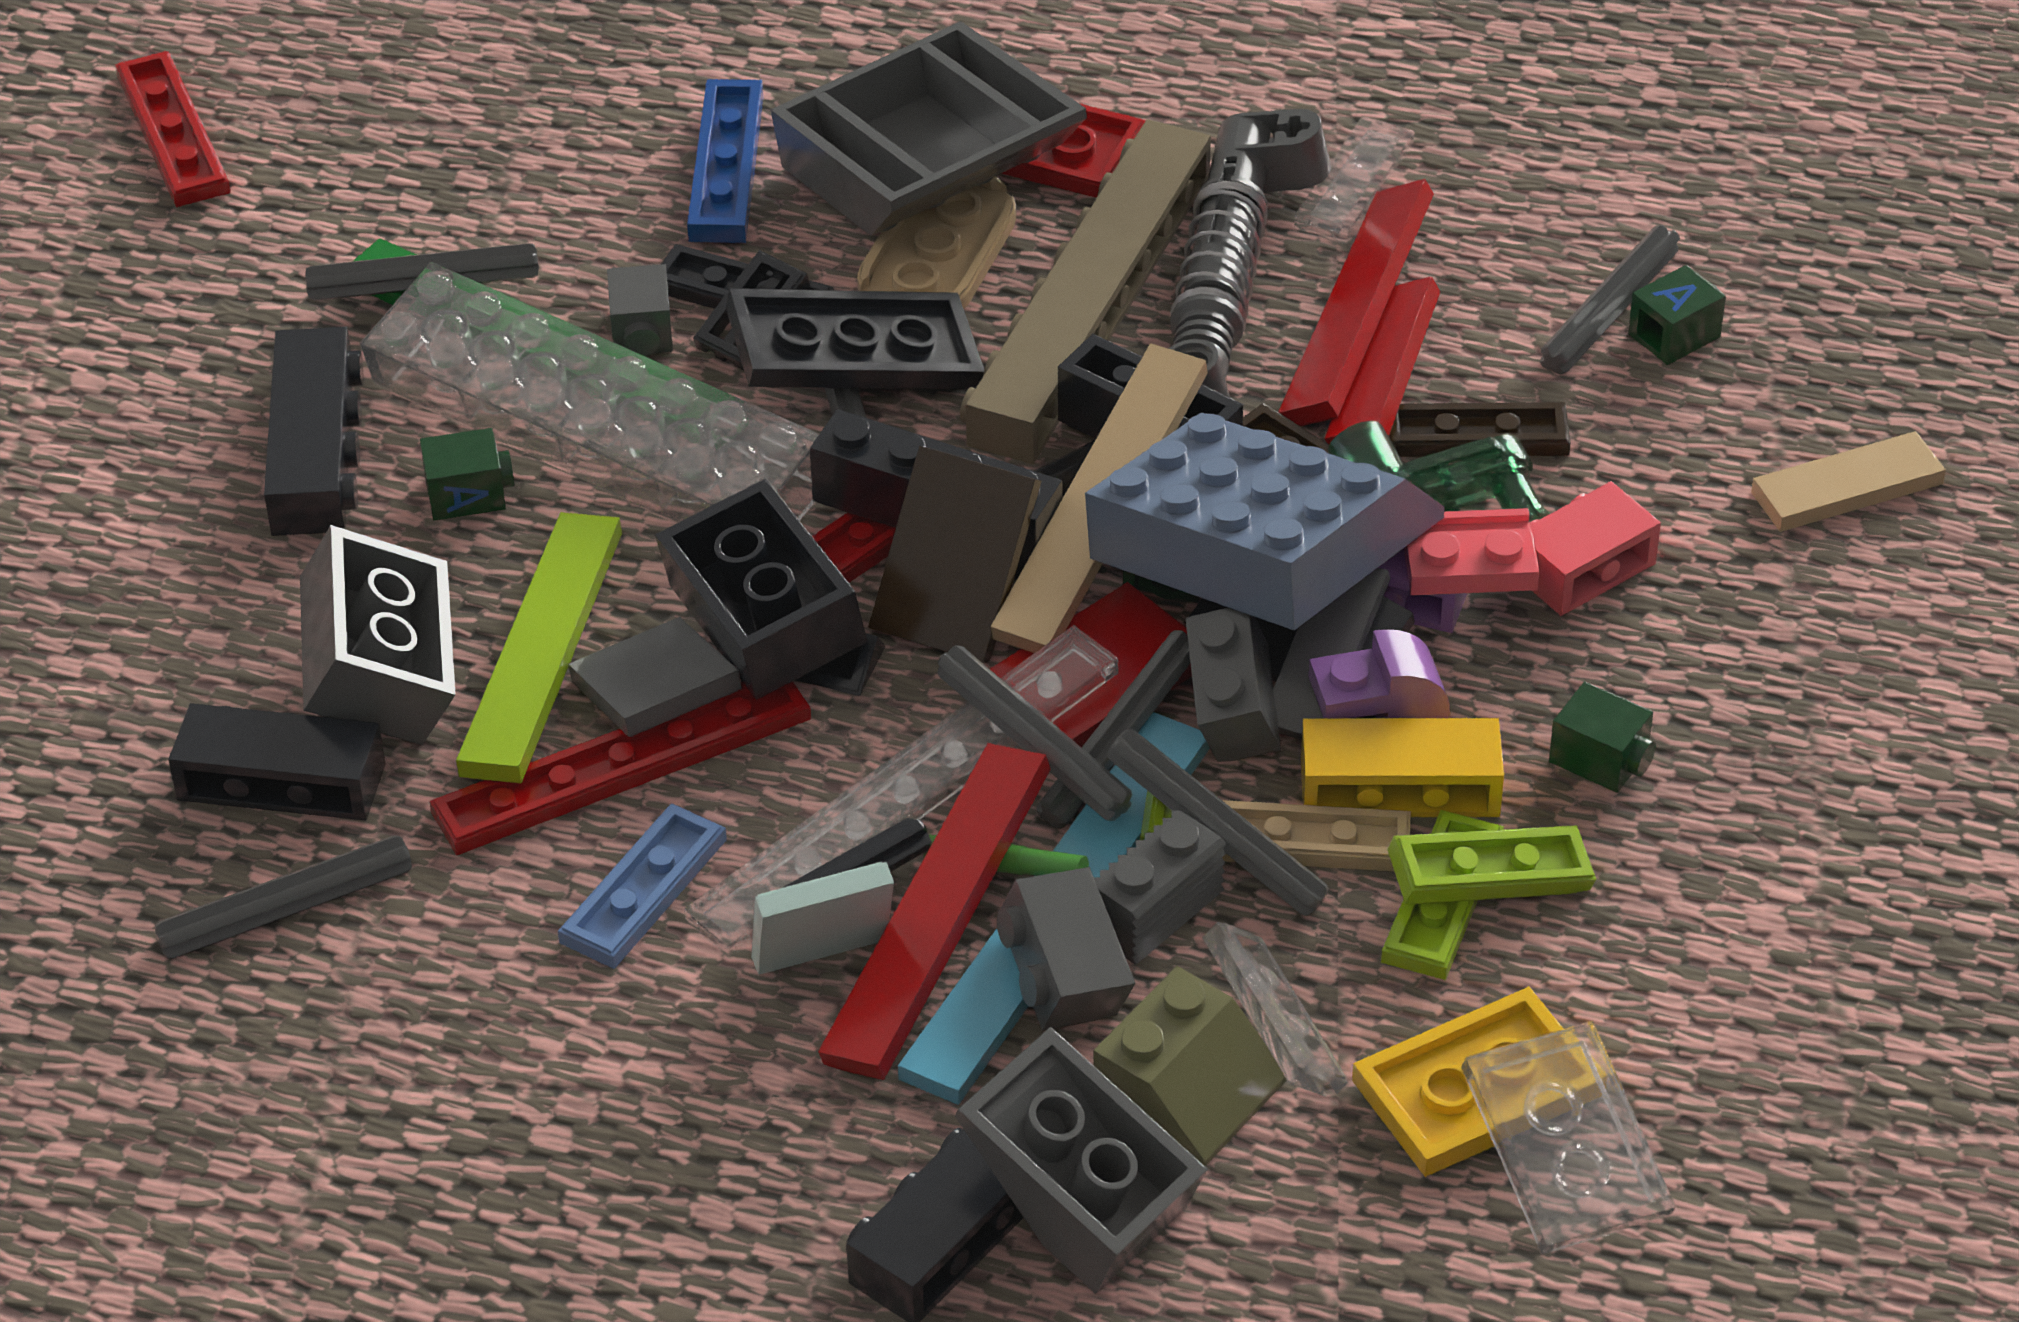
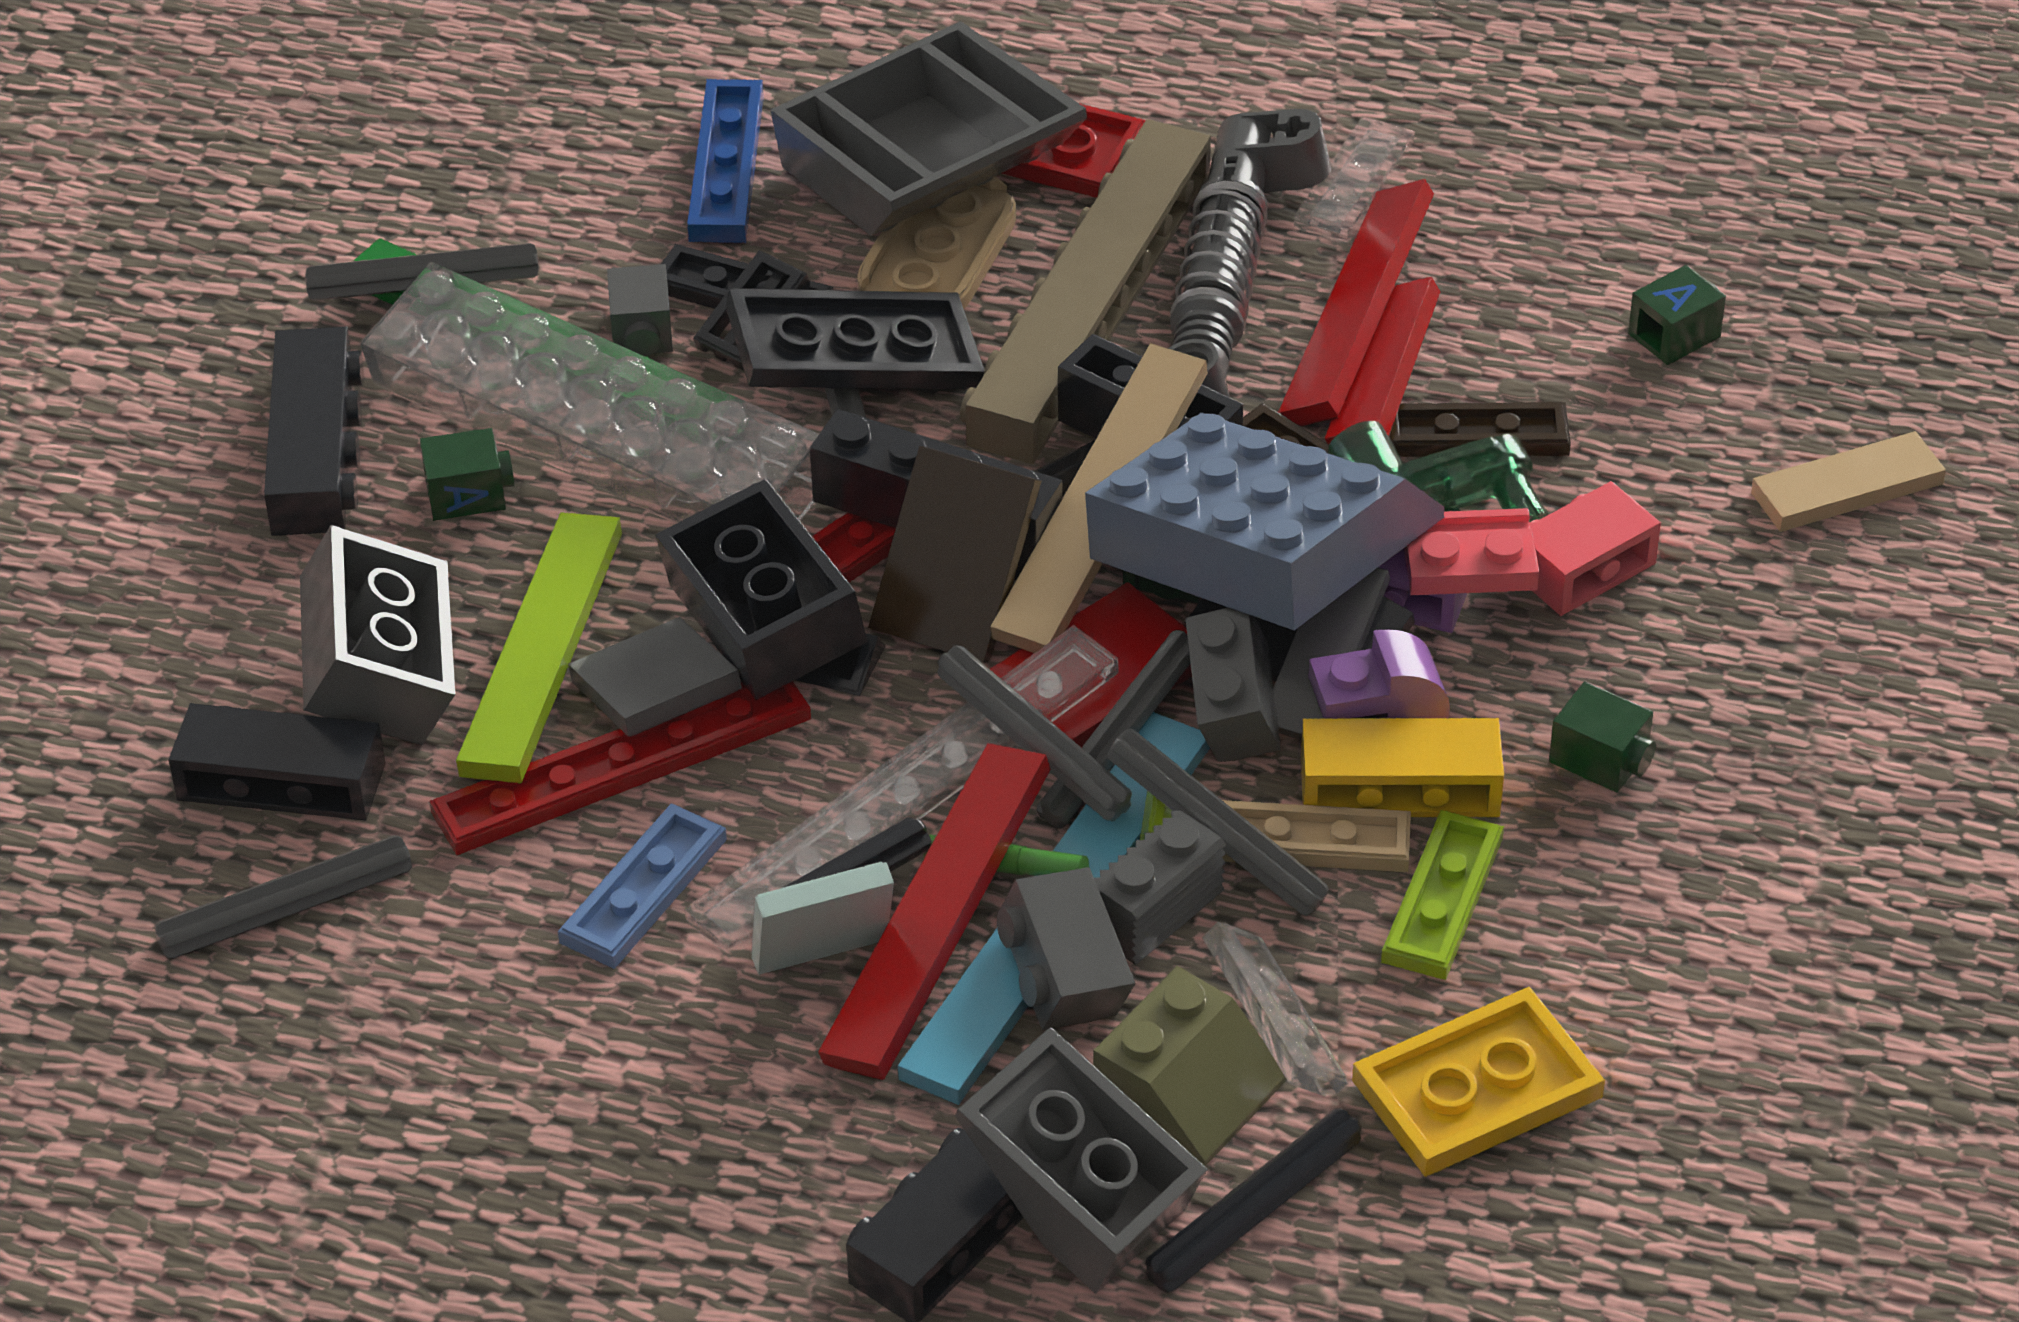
red tile [115,51,231,207] -> none
lime tile [1387,825,1597,904] -> none
clear tile [1461,1021,1676,1255] -> none
dark grey axle [1540,225,1680,375] -> none
none -> black axle [1145,1108,1362,1293]

